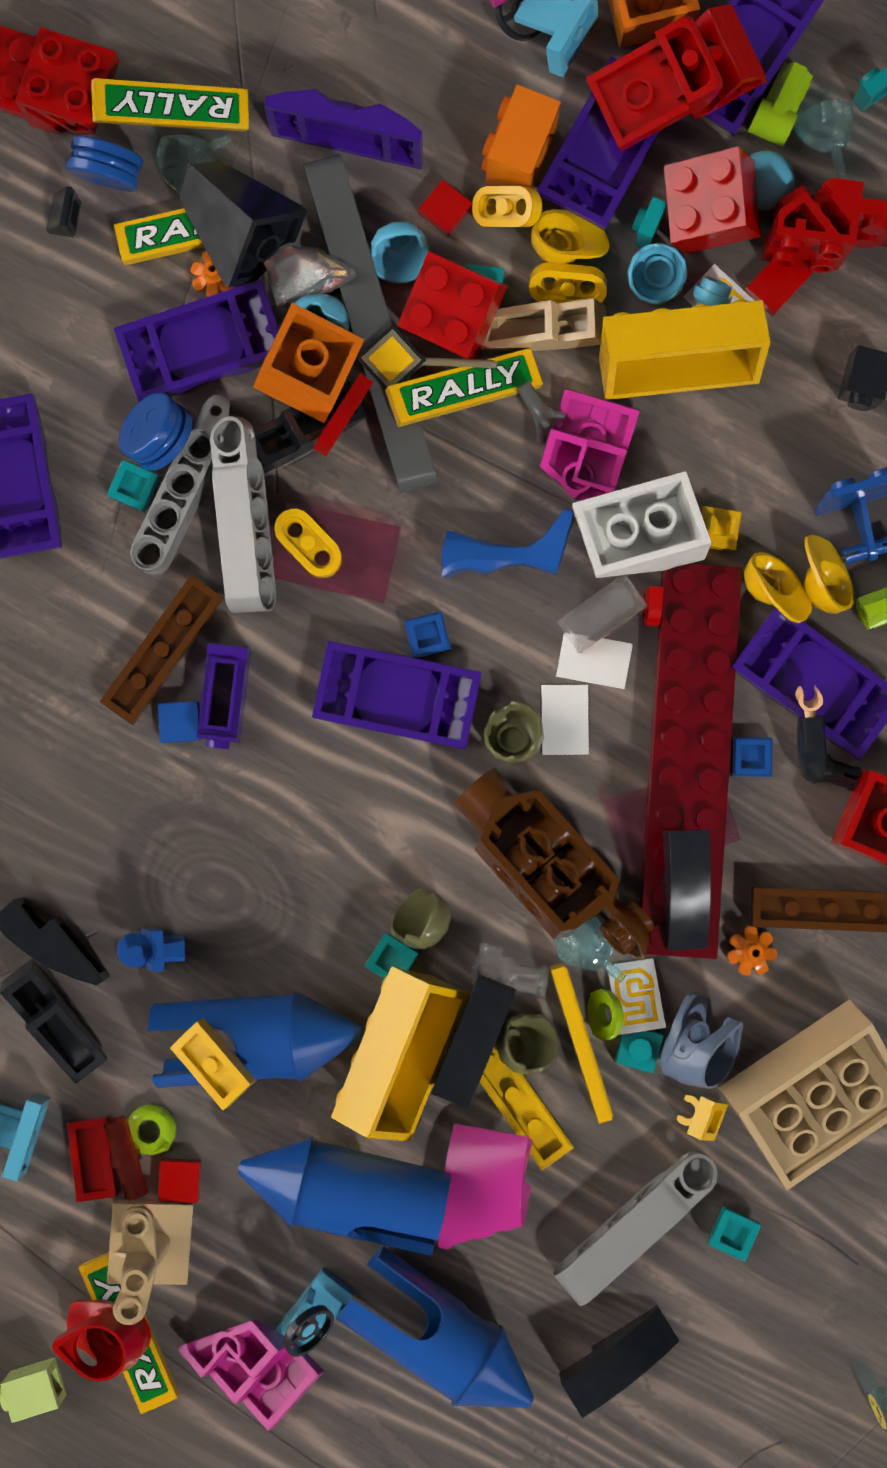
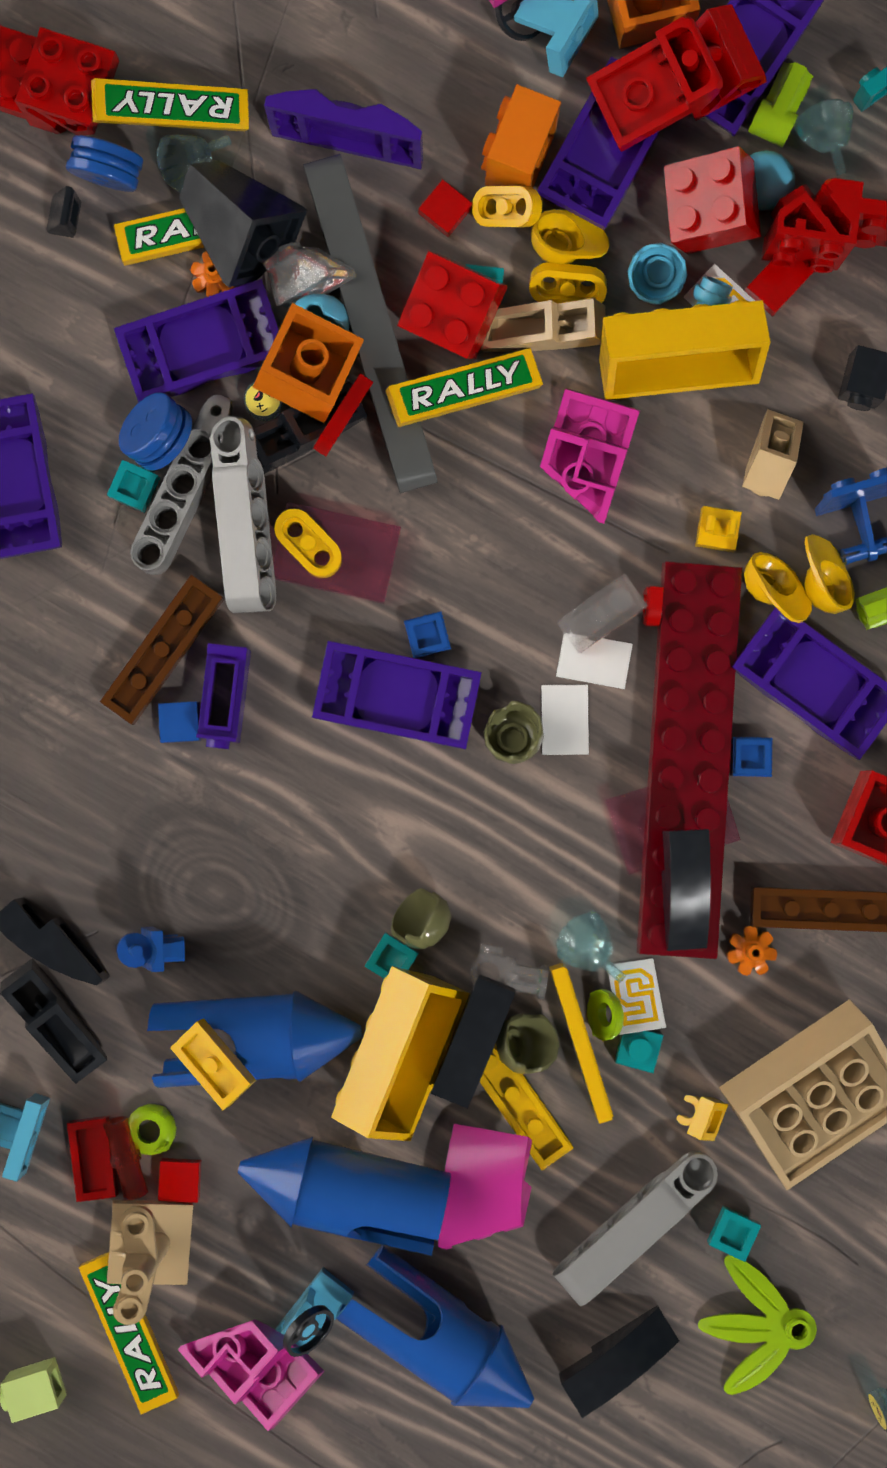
red helmet [52,1300,151,1382] -> none
piece [356,324,497,390] -> none
medium azure hair [371,222,429,283] -> none
blue animal [441,508,574,578] -> none
reddish brown brick [454,767,654,959] -> none
dark grey bar [516,381,565,443] -> none
white slope [572,471,711,578] -> none
teal plate [632,197,667,248] -> none
sand blue helmet [660,992,743,1089] -> none
black arm [795,685,861,791] -> none
none -> light yellow tile [244,382,284,421]
none -> lime plant [698,1255,817,1395]
none -> tan slope [742,409,804,500]

